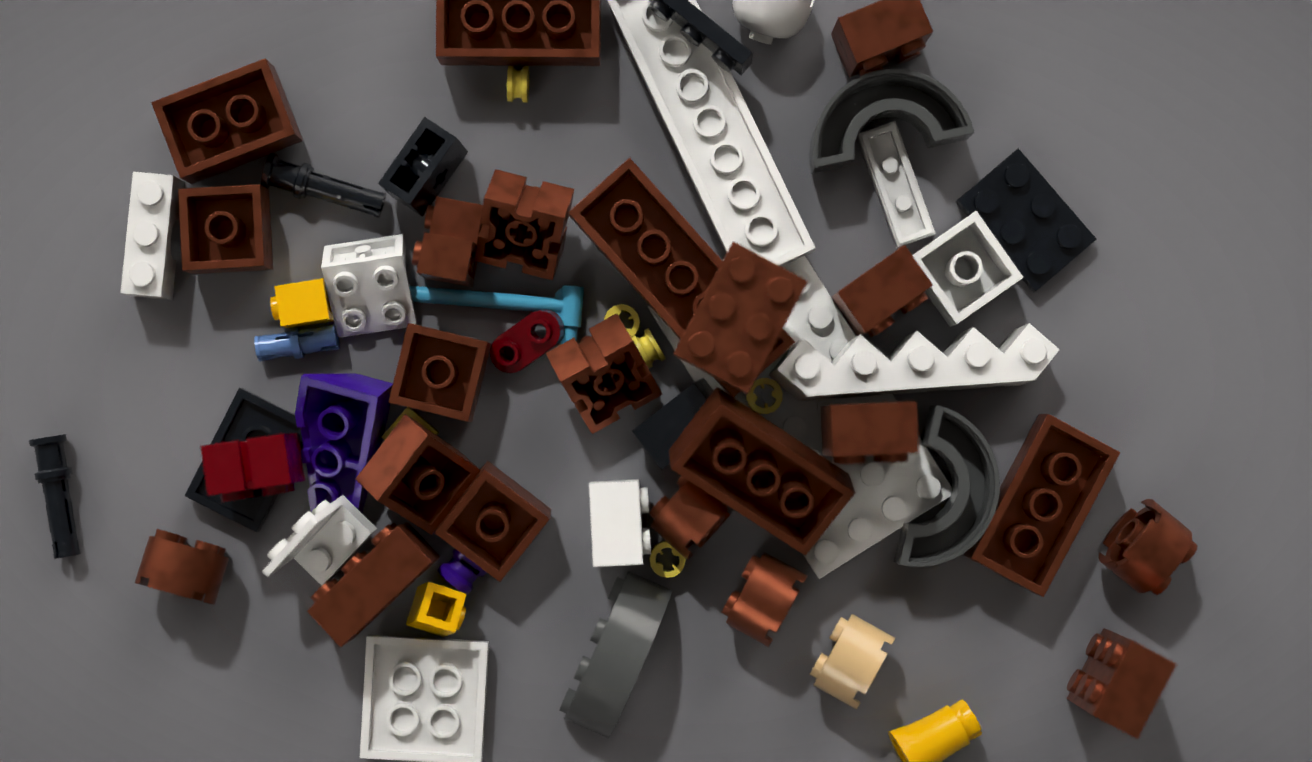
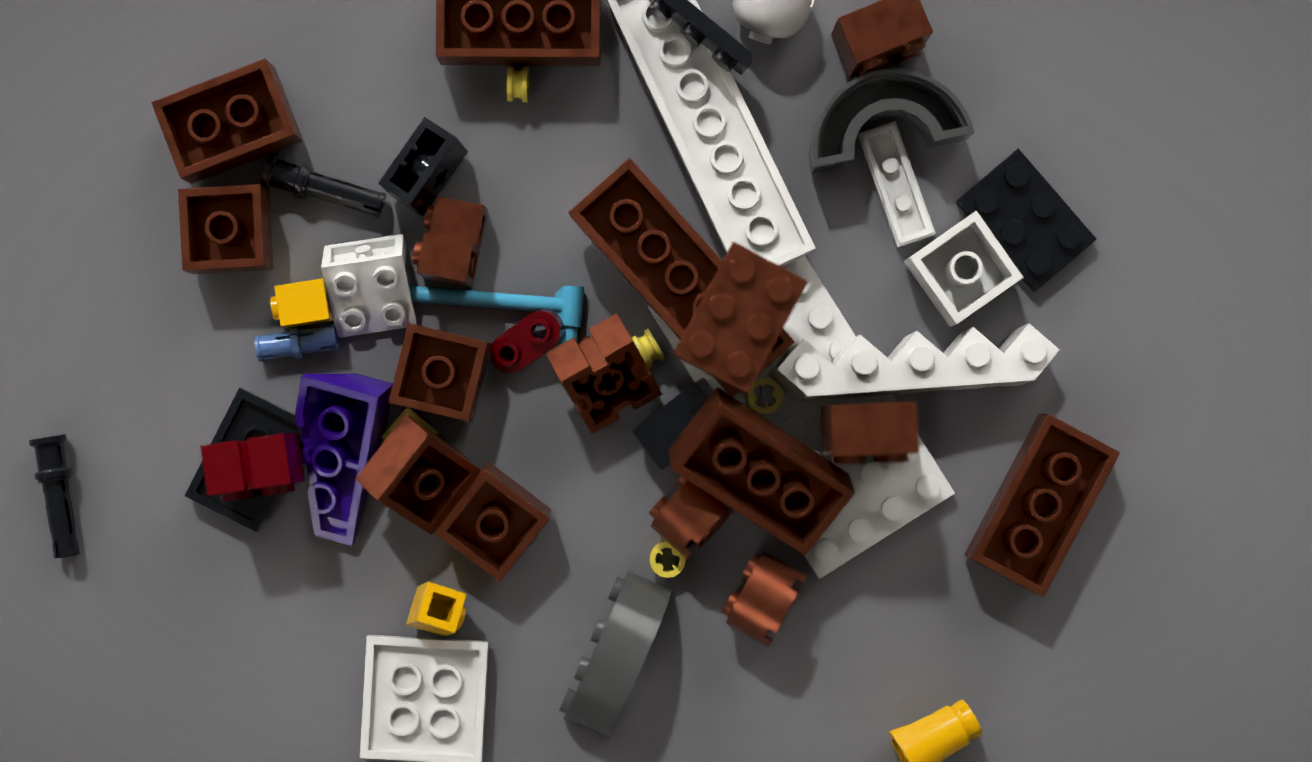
white arch [121,172,185,300] -> none
copper brick [135,529,229,605] -> none
white bracket [262,495,378,586] -> none
copper brick [307,522,440,648] -> none
dark purple wheel [437,549,487,596] -> none
copper brick [474,169,575,281] -> none
white brick [589,479,651,567] -> none
light yellow bush [604,304,640,338] -> none
tan brick [810,614,895,710] -> none
copper brick [831,245,933,338] -> none
dark grey brick [894,405,1000,567] -> none
copper brick [1066,628,1177,740] -> none
copper brick [1098,499,1198,595] -> none

